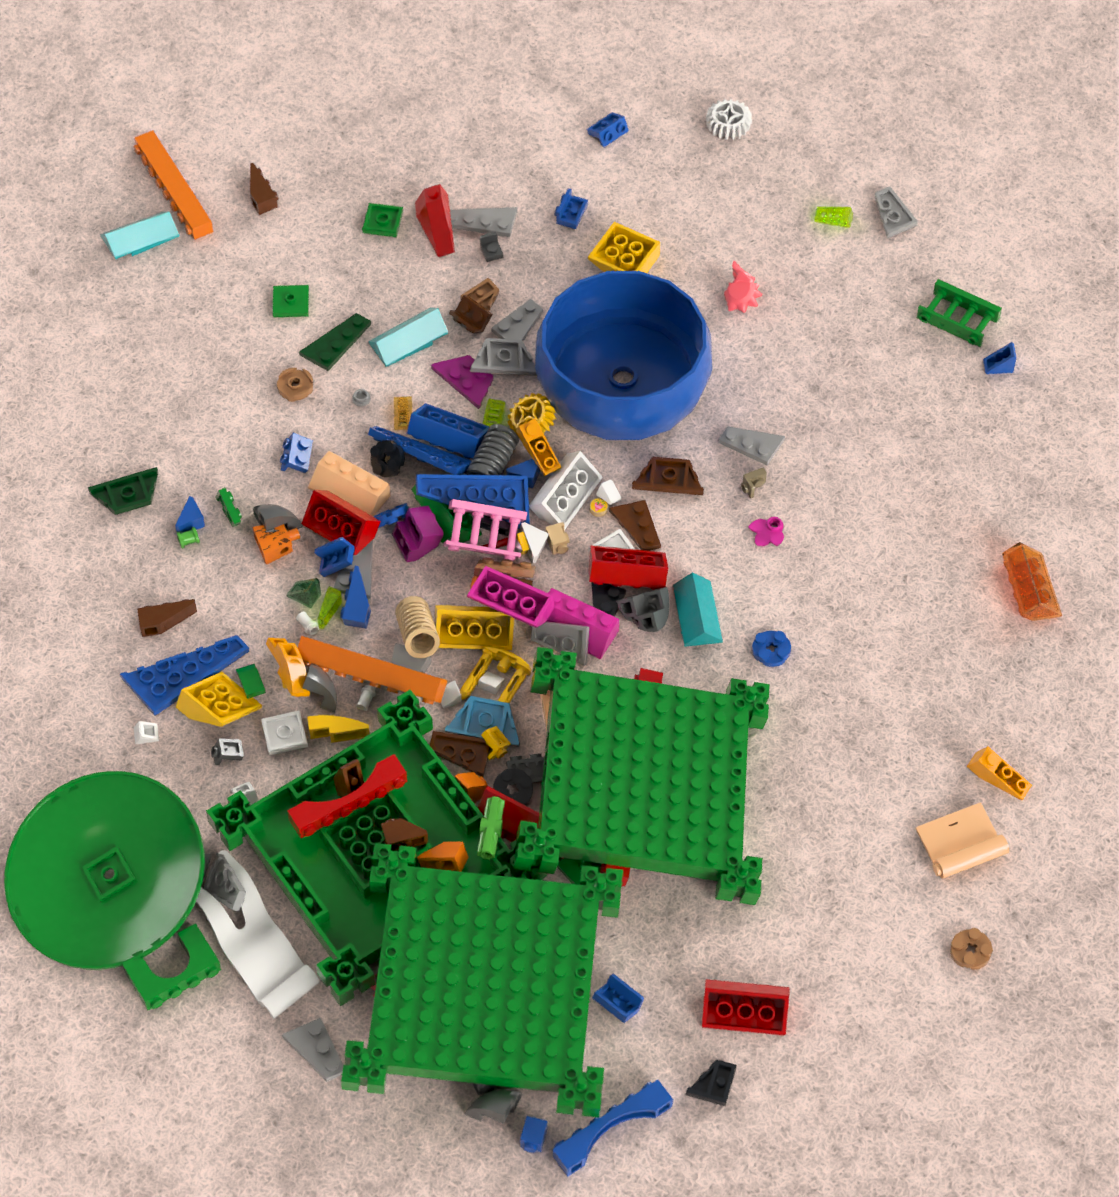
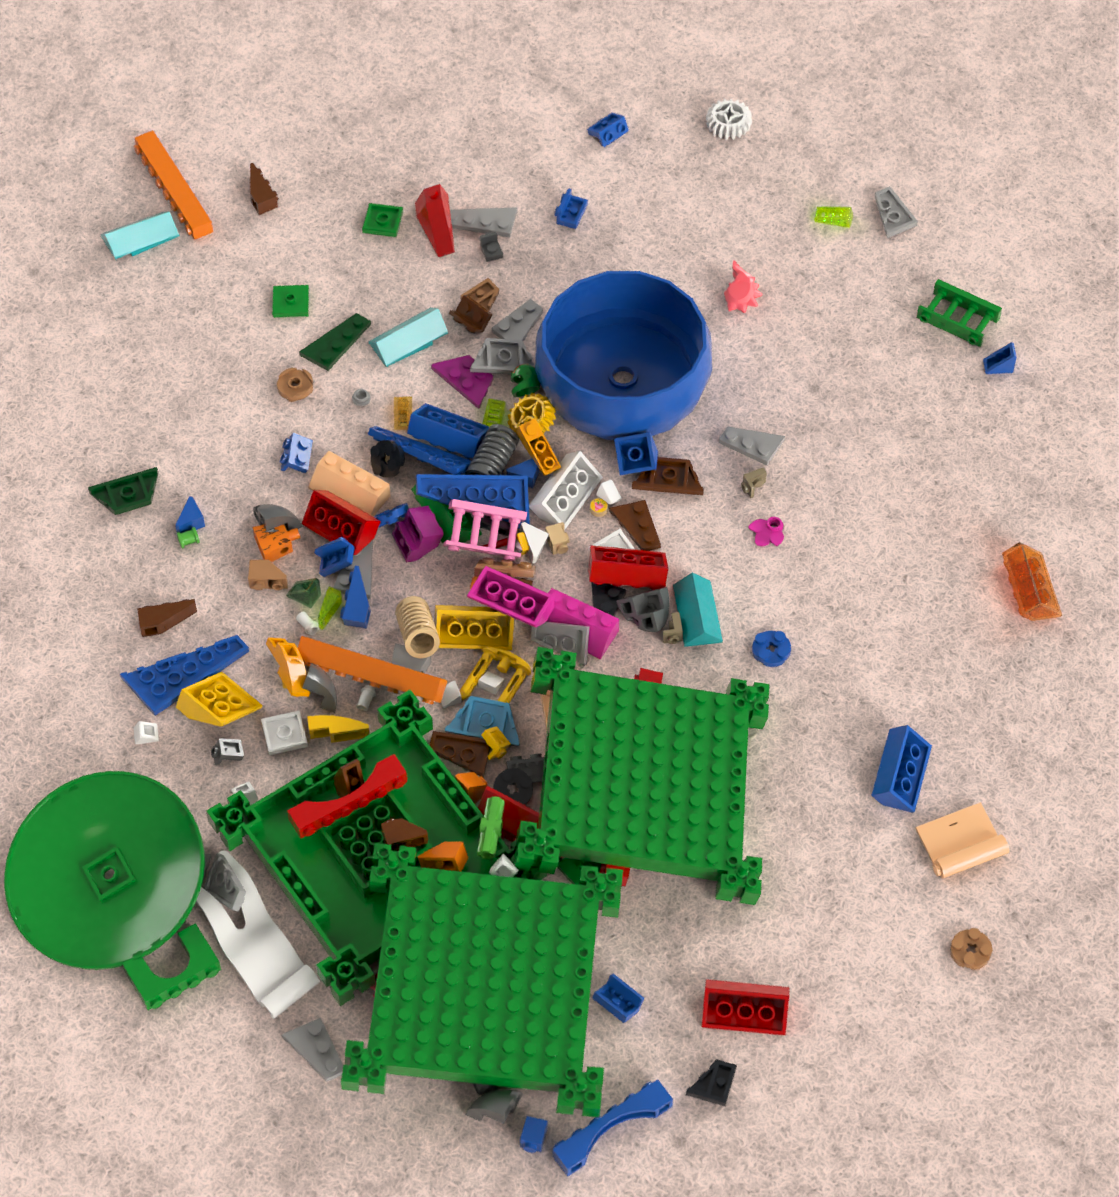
green wing [215,488,242,527] -> none
green slope [236,664,266,699] -> none
yellow slope [588,222,660,273] -> none
light orange slope [966,746,1032,800] -> none
none -> medium nougat slope [248,560,288,590]
none -> white slope [489,854,518,877]
none -> green helmet [511,364,540,397]
none -> blue slope [614,432,658,475]
none -> dark tan bracket [663,612,683,644]
none -> blue slope [871,725,932,813]

